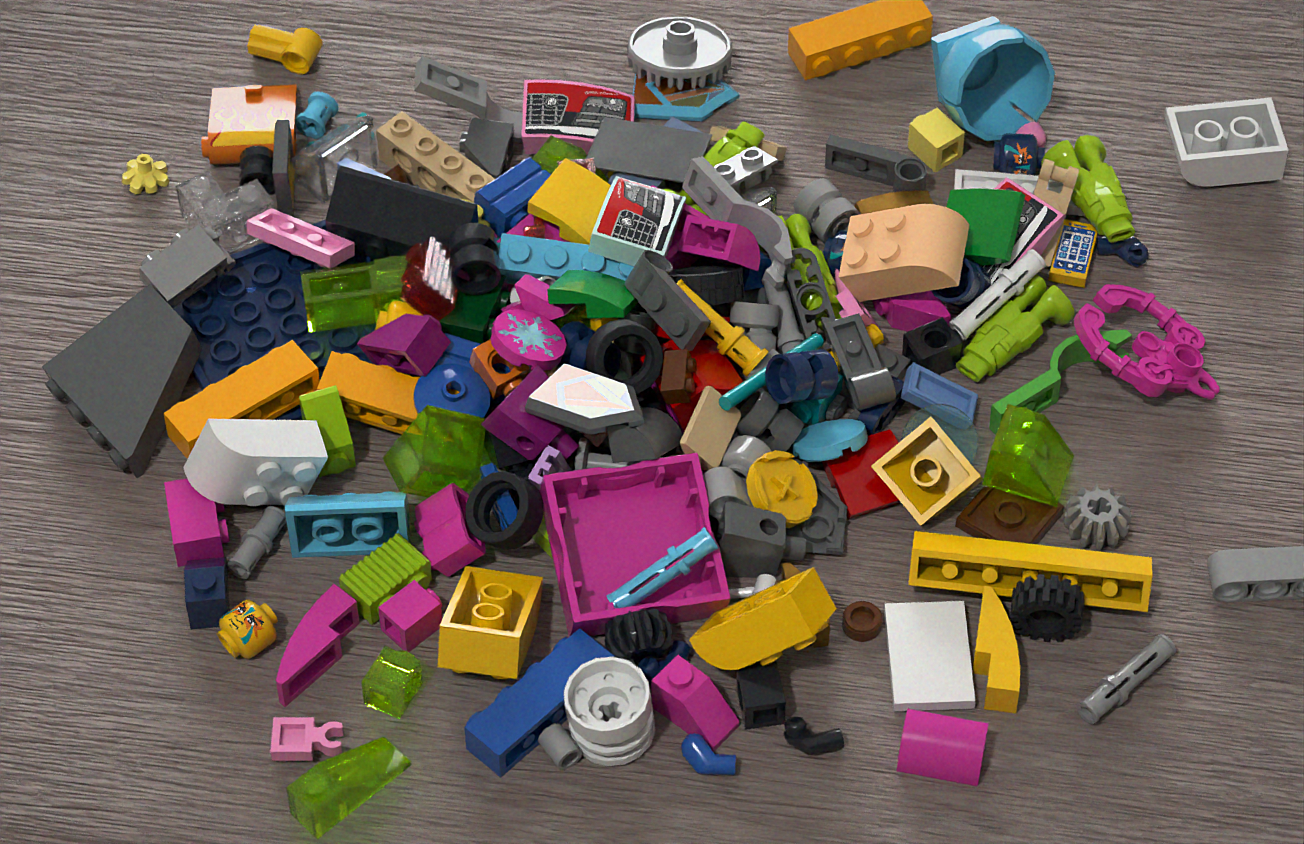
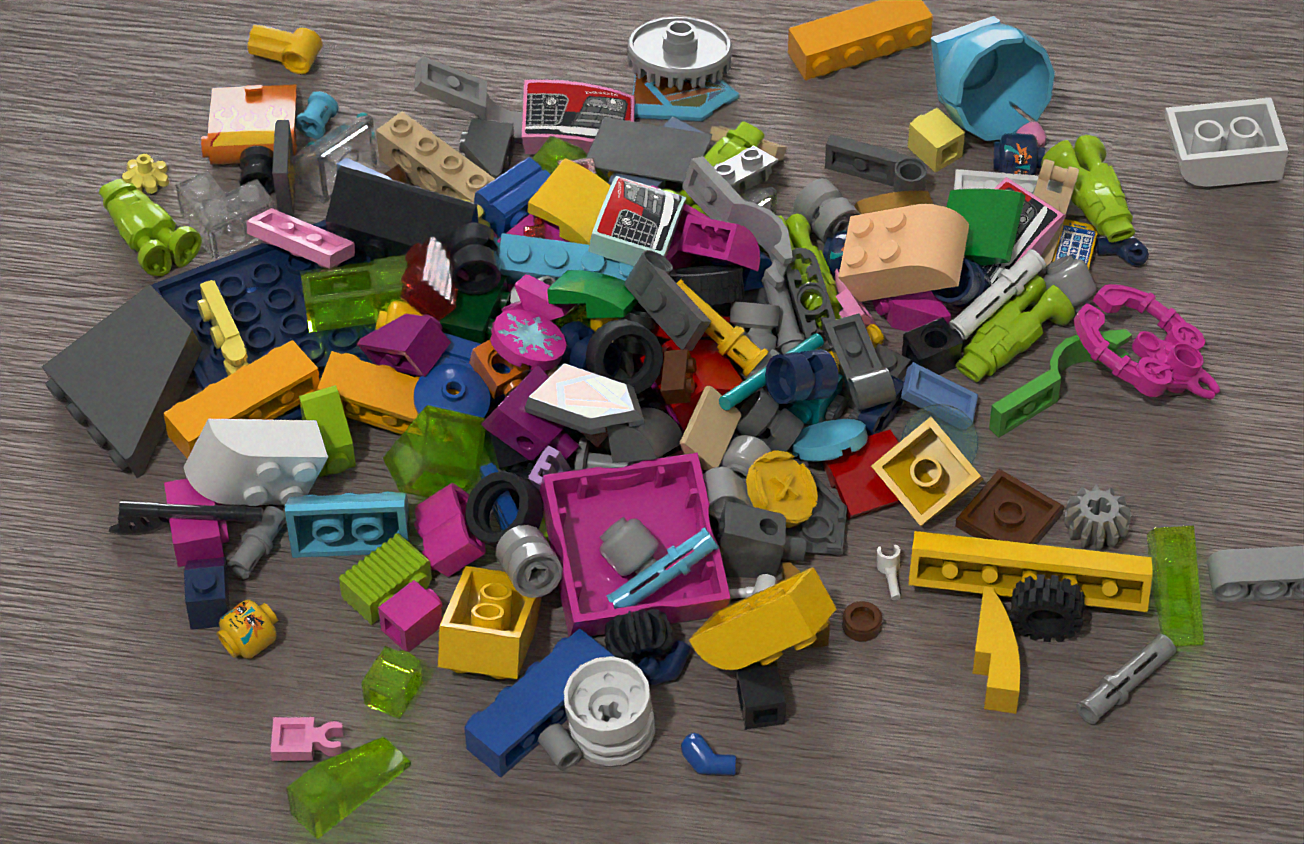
light grey hinge [139,224,236,309] -> none
dark pink slope [276,584,360,707] -> none
dark pink slope [651,655,740,752] -> none
black arm [783,716,844,755] -> none
white tile [884,601,975,712] -> none
dark pink brick [897,708,989,787] -> none
clear neon green slope [982,404,1074,507] -> none
none -> lime piece [99,179,202,276]
none -> black piece [109,501,263,535]
none -> light yellow hinge [197,280,249,376]
none -> light grey wheel [496,525,562,598]
none -> light grey head [599,517,659,576]
none -> white hand [877,544,901,600]
none -> light grey head [1042,255,1096,313]
none -> clear neon green slope [1147,525,1204,647]

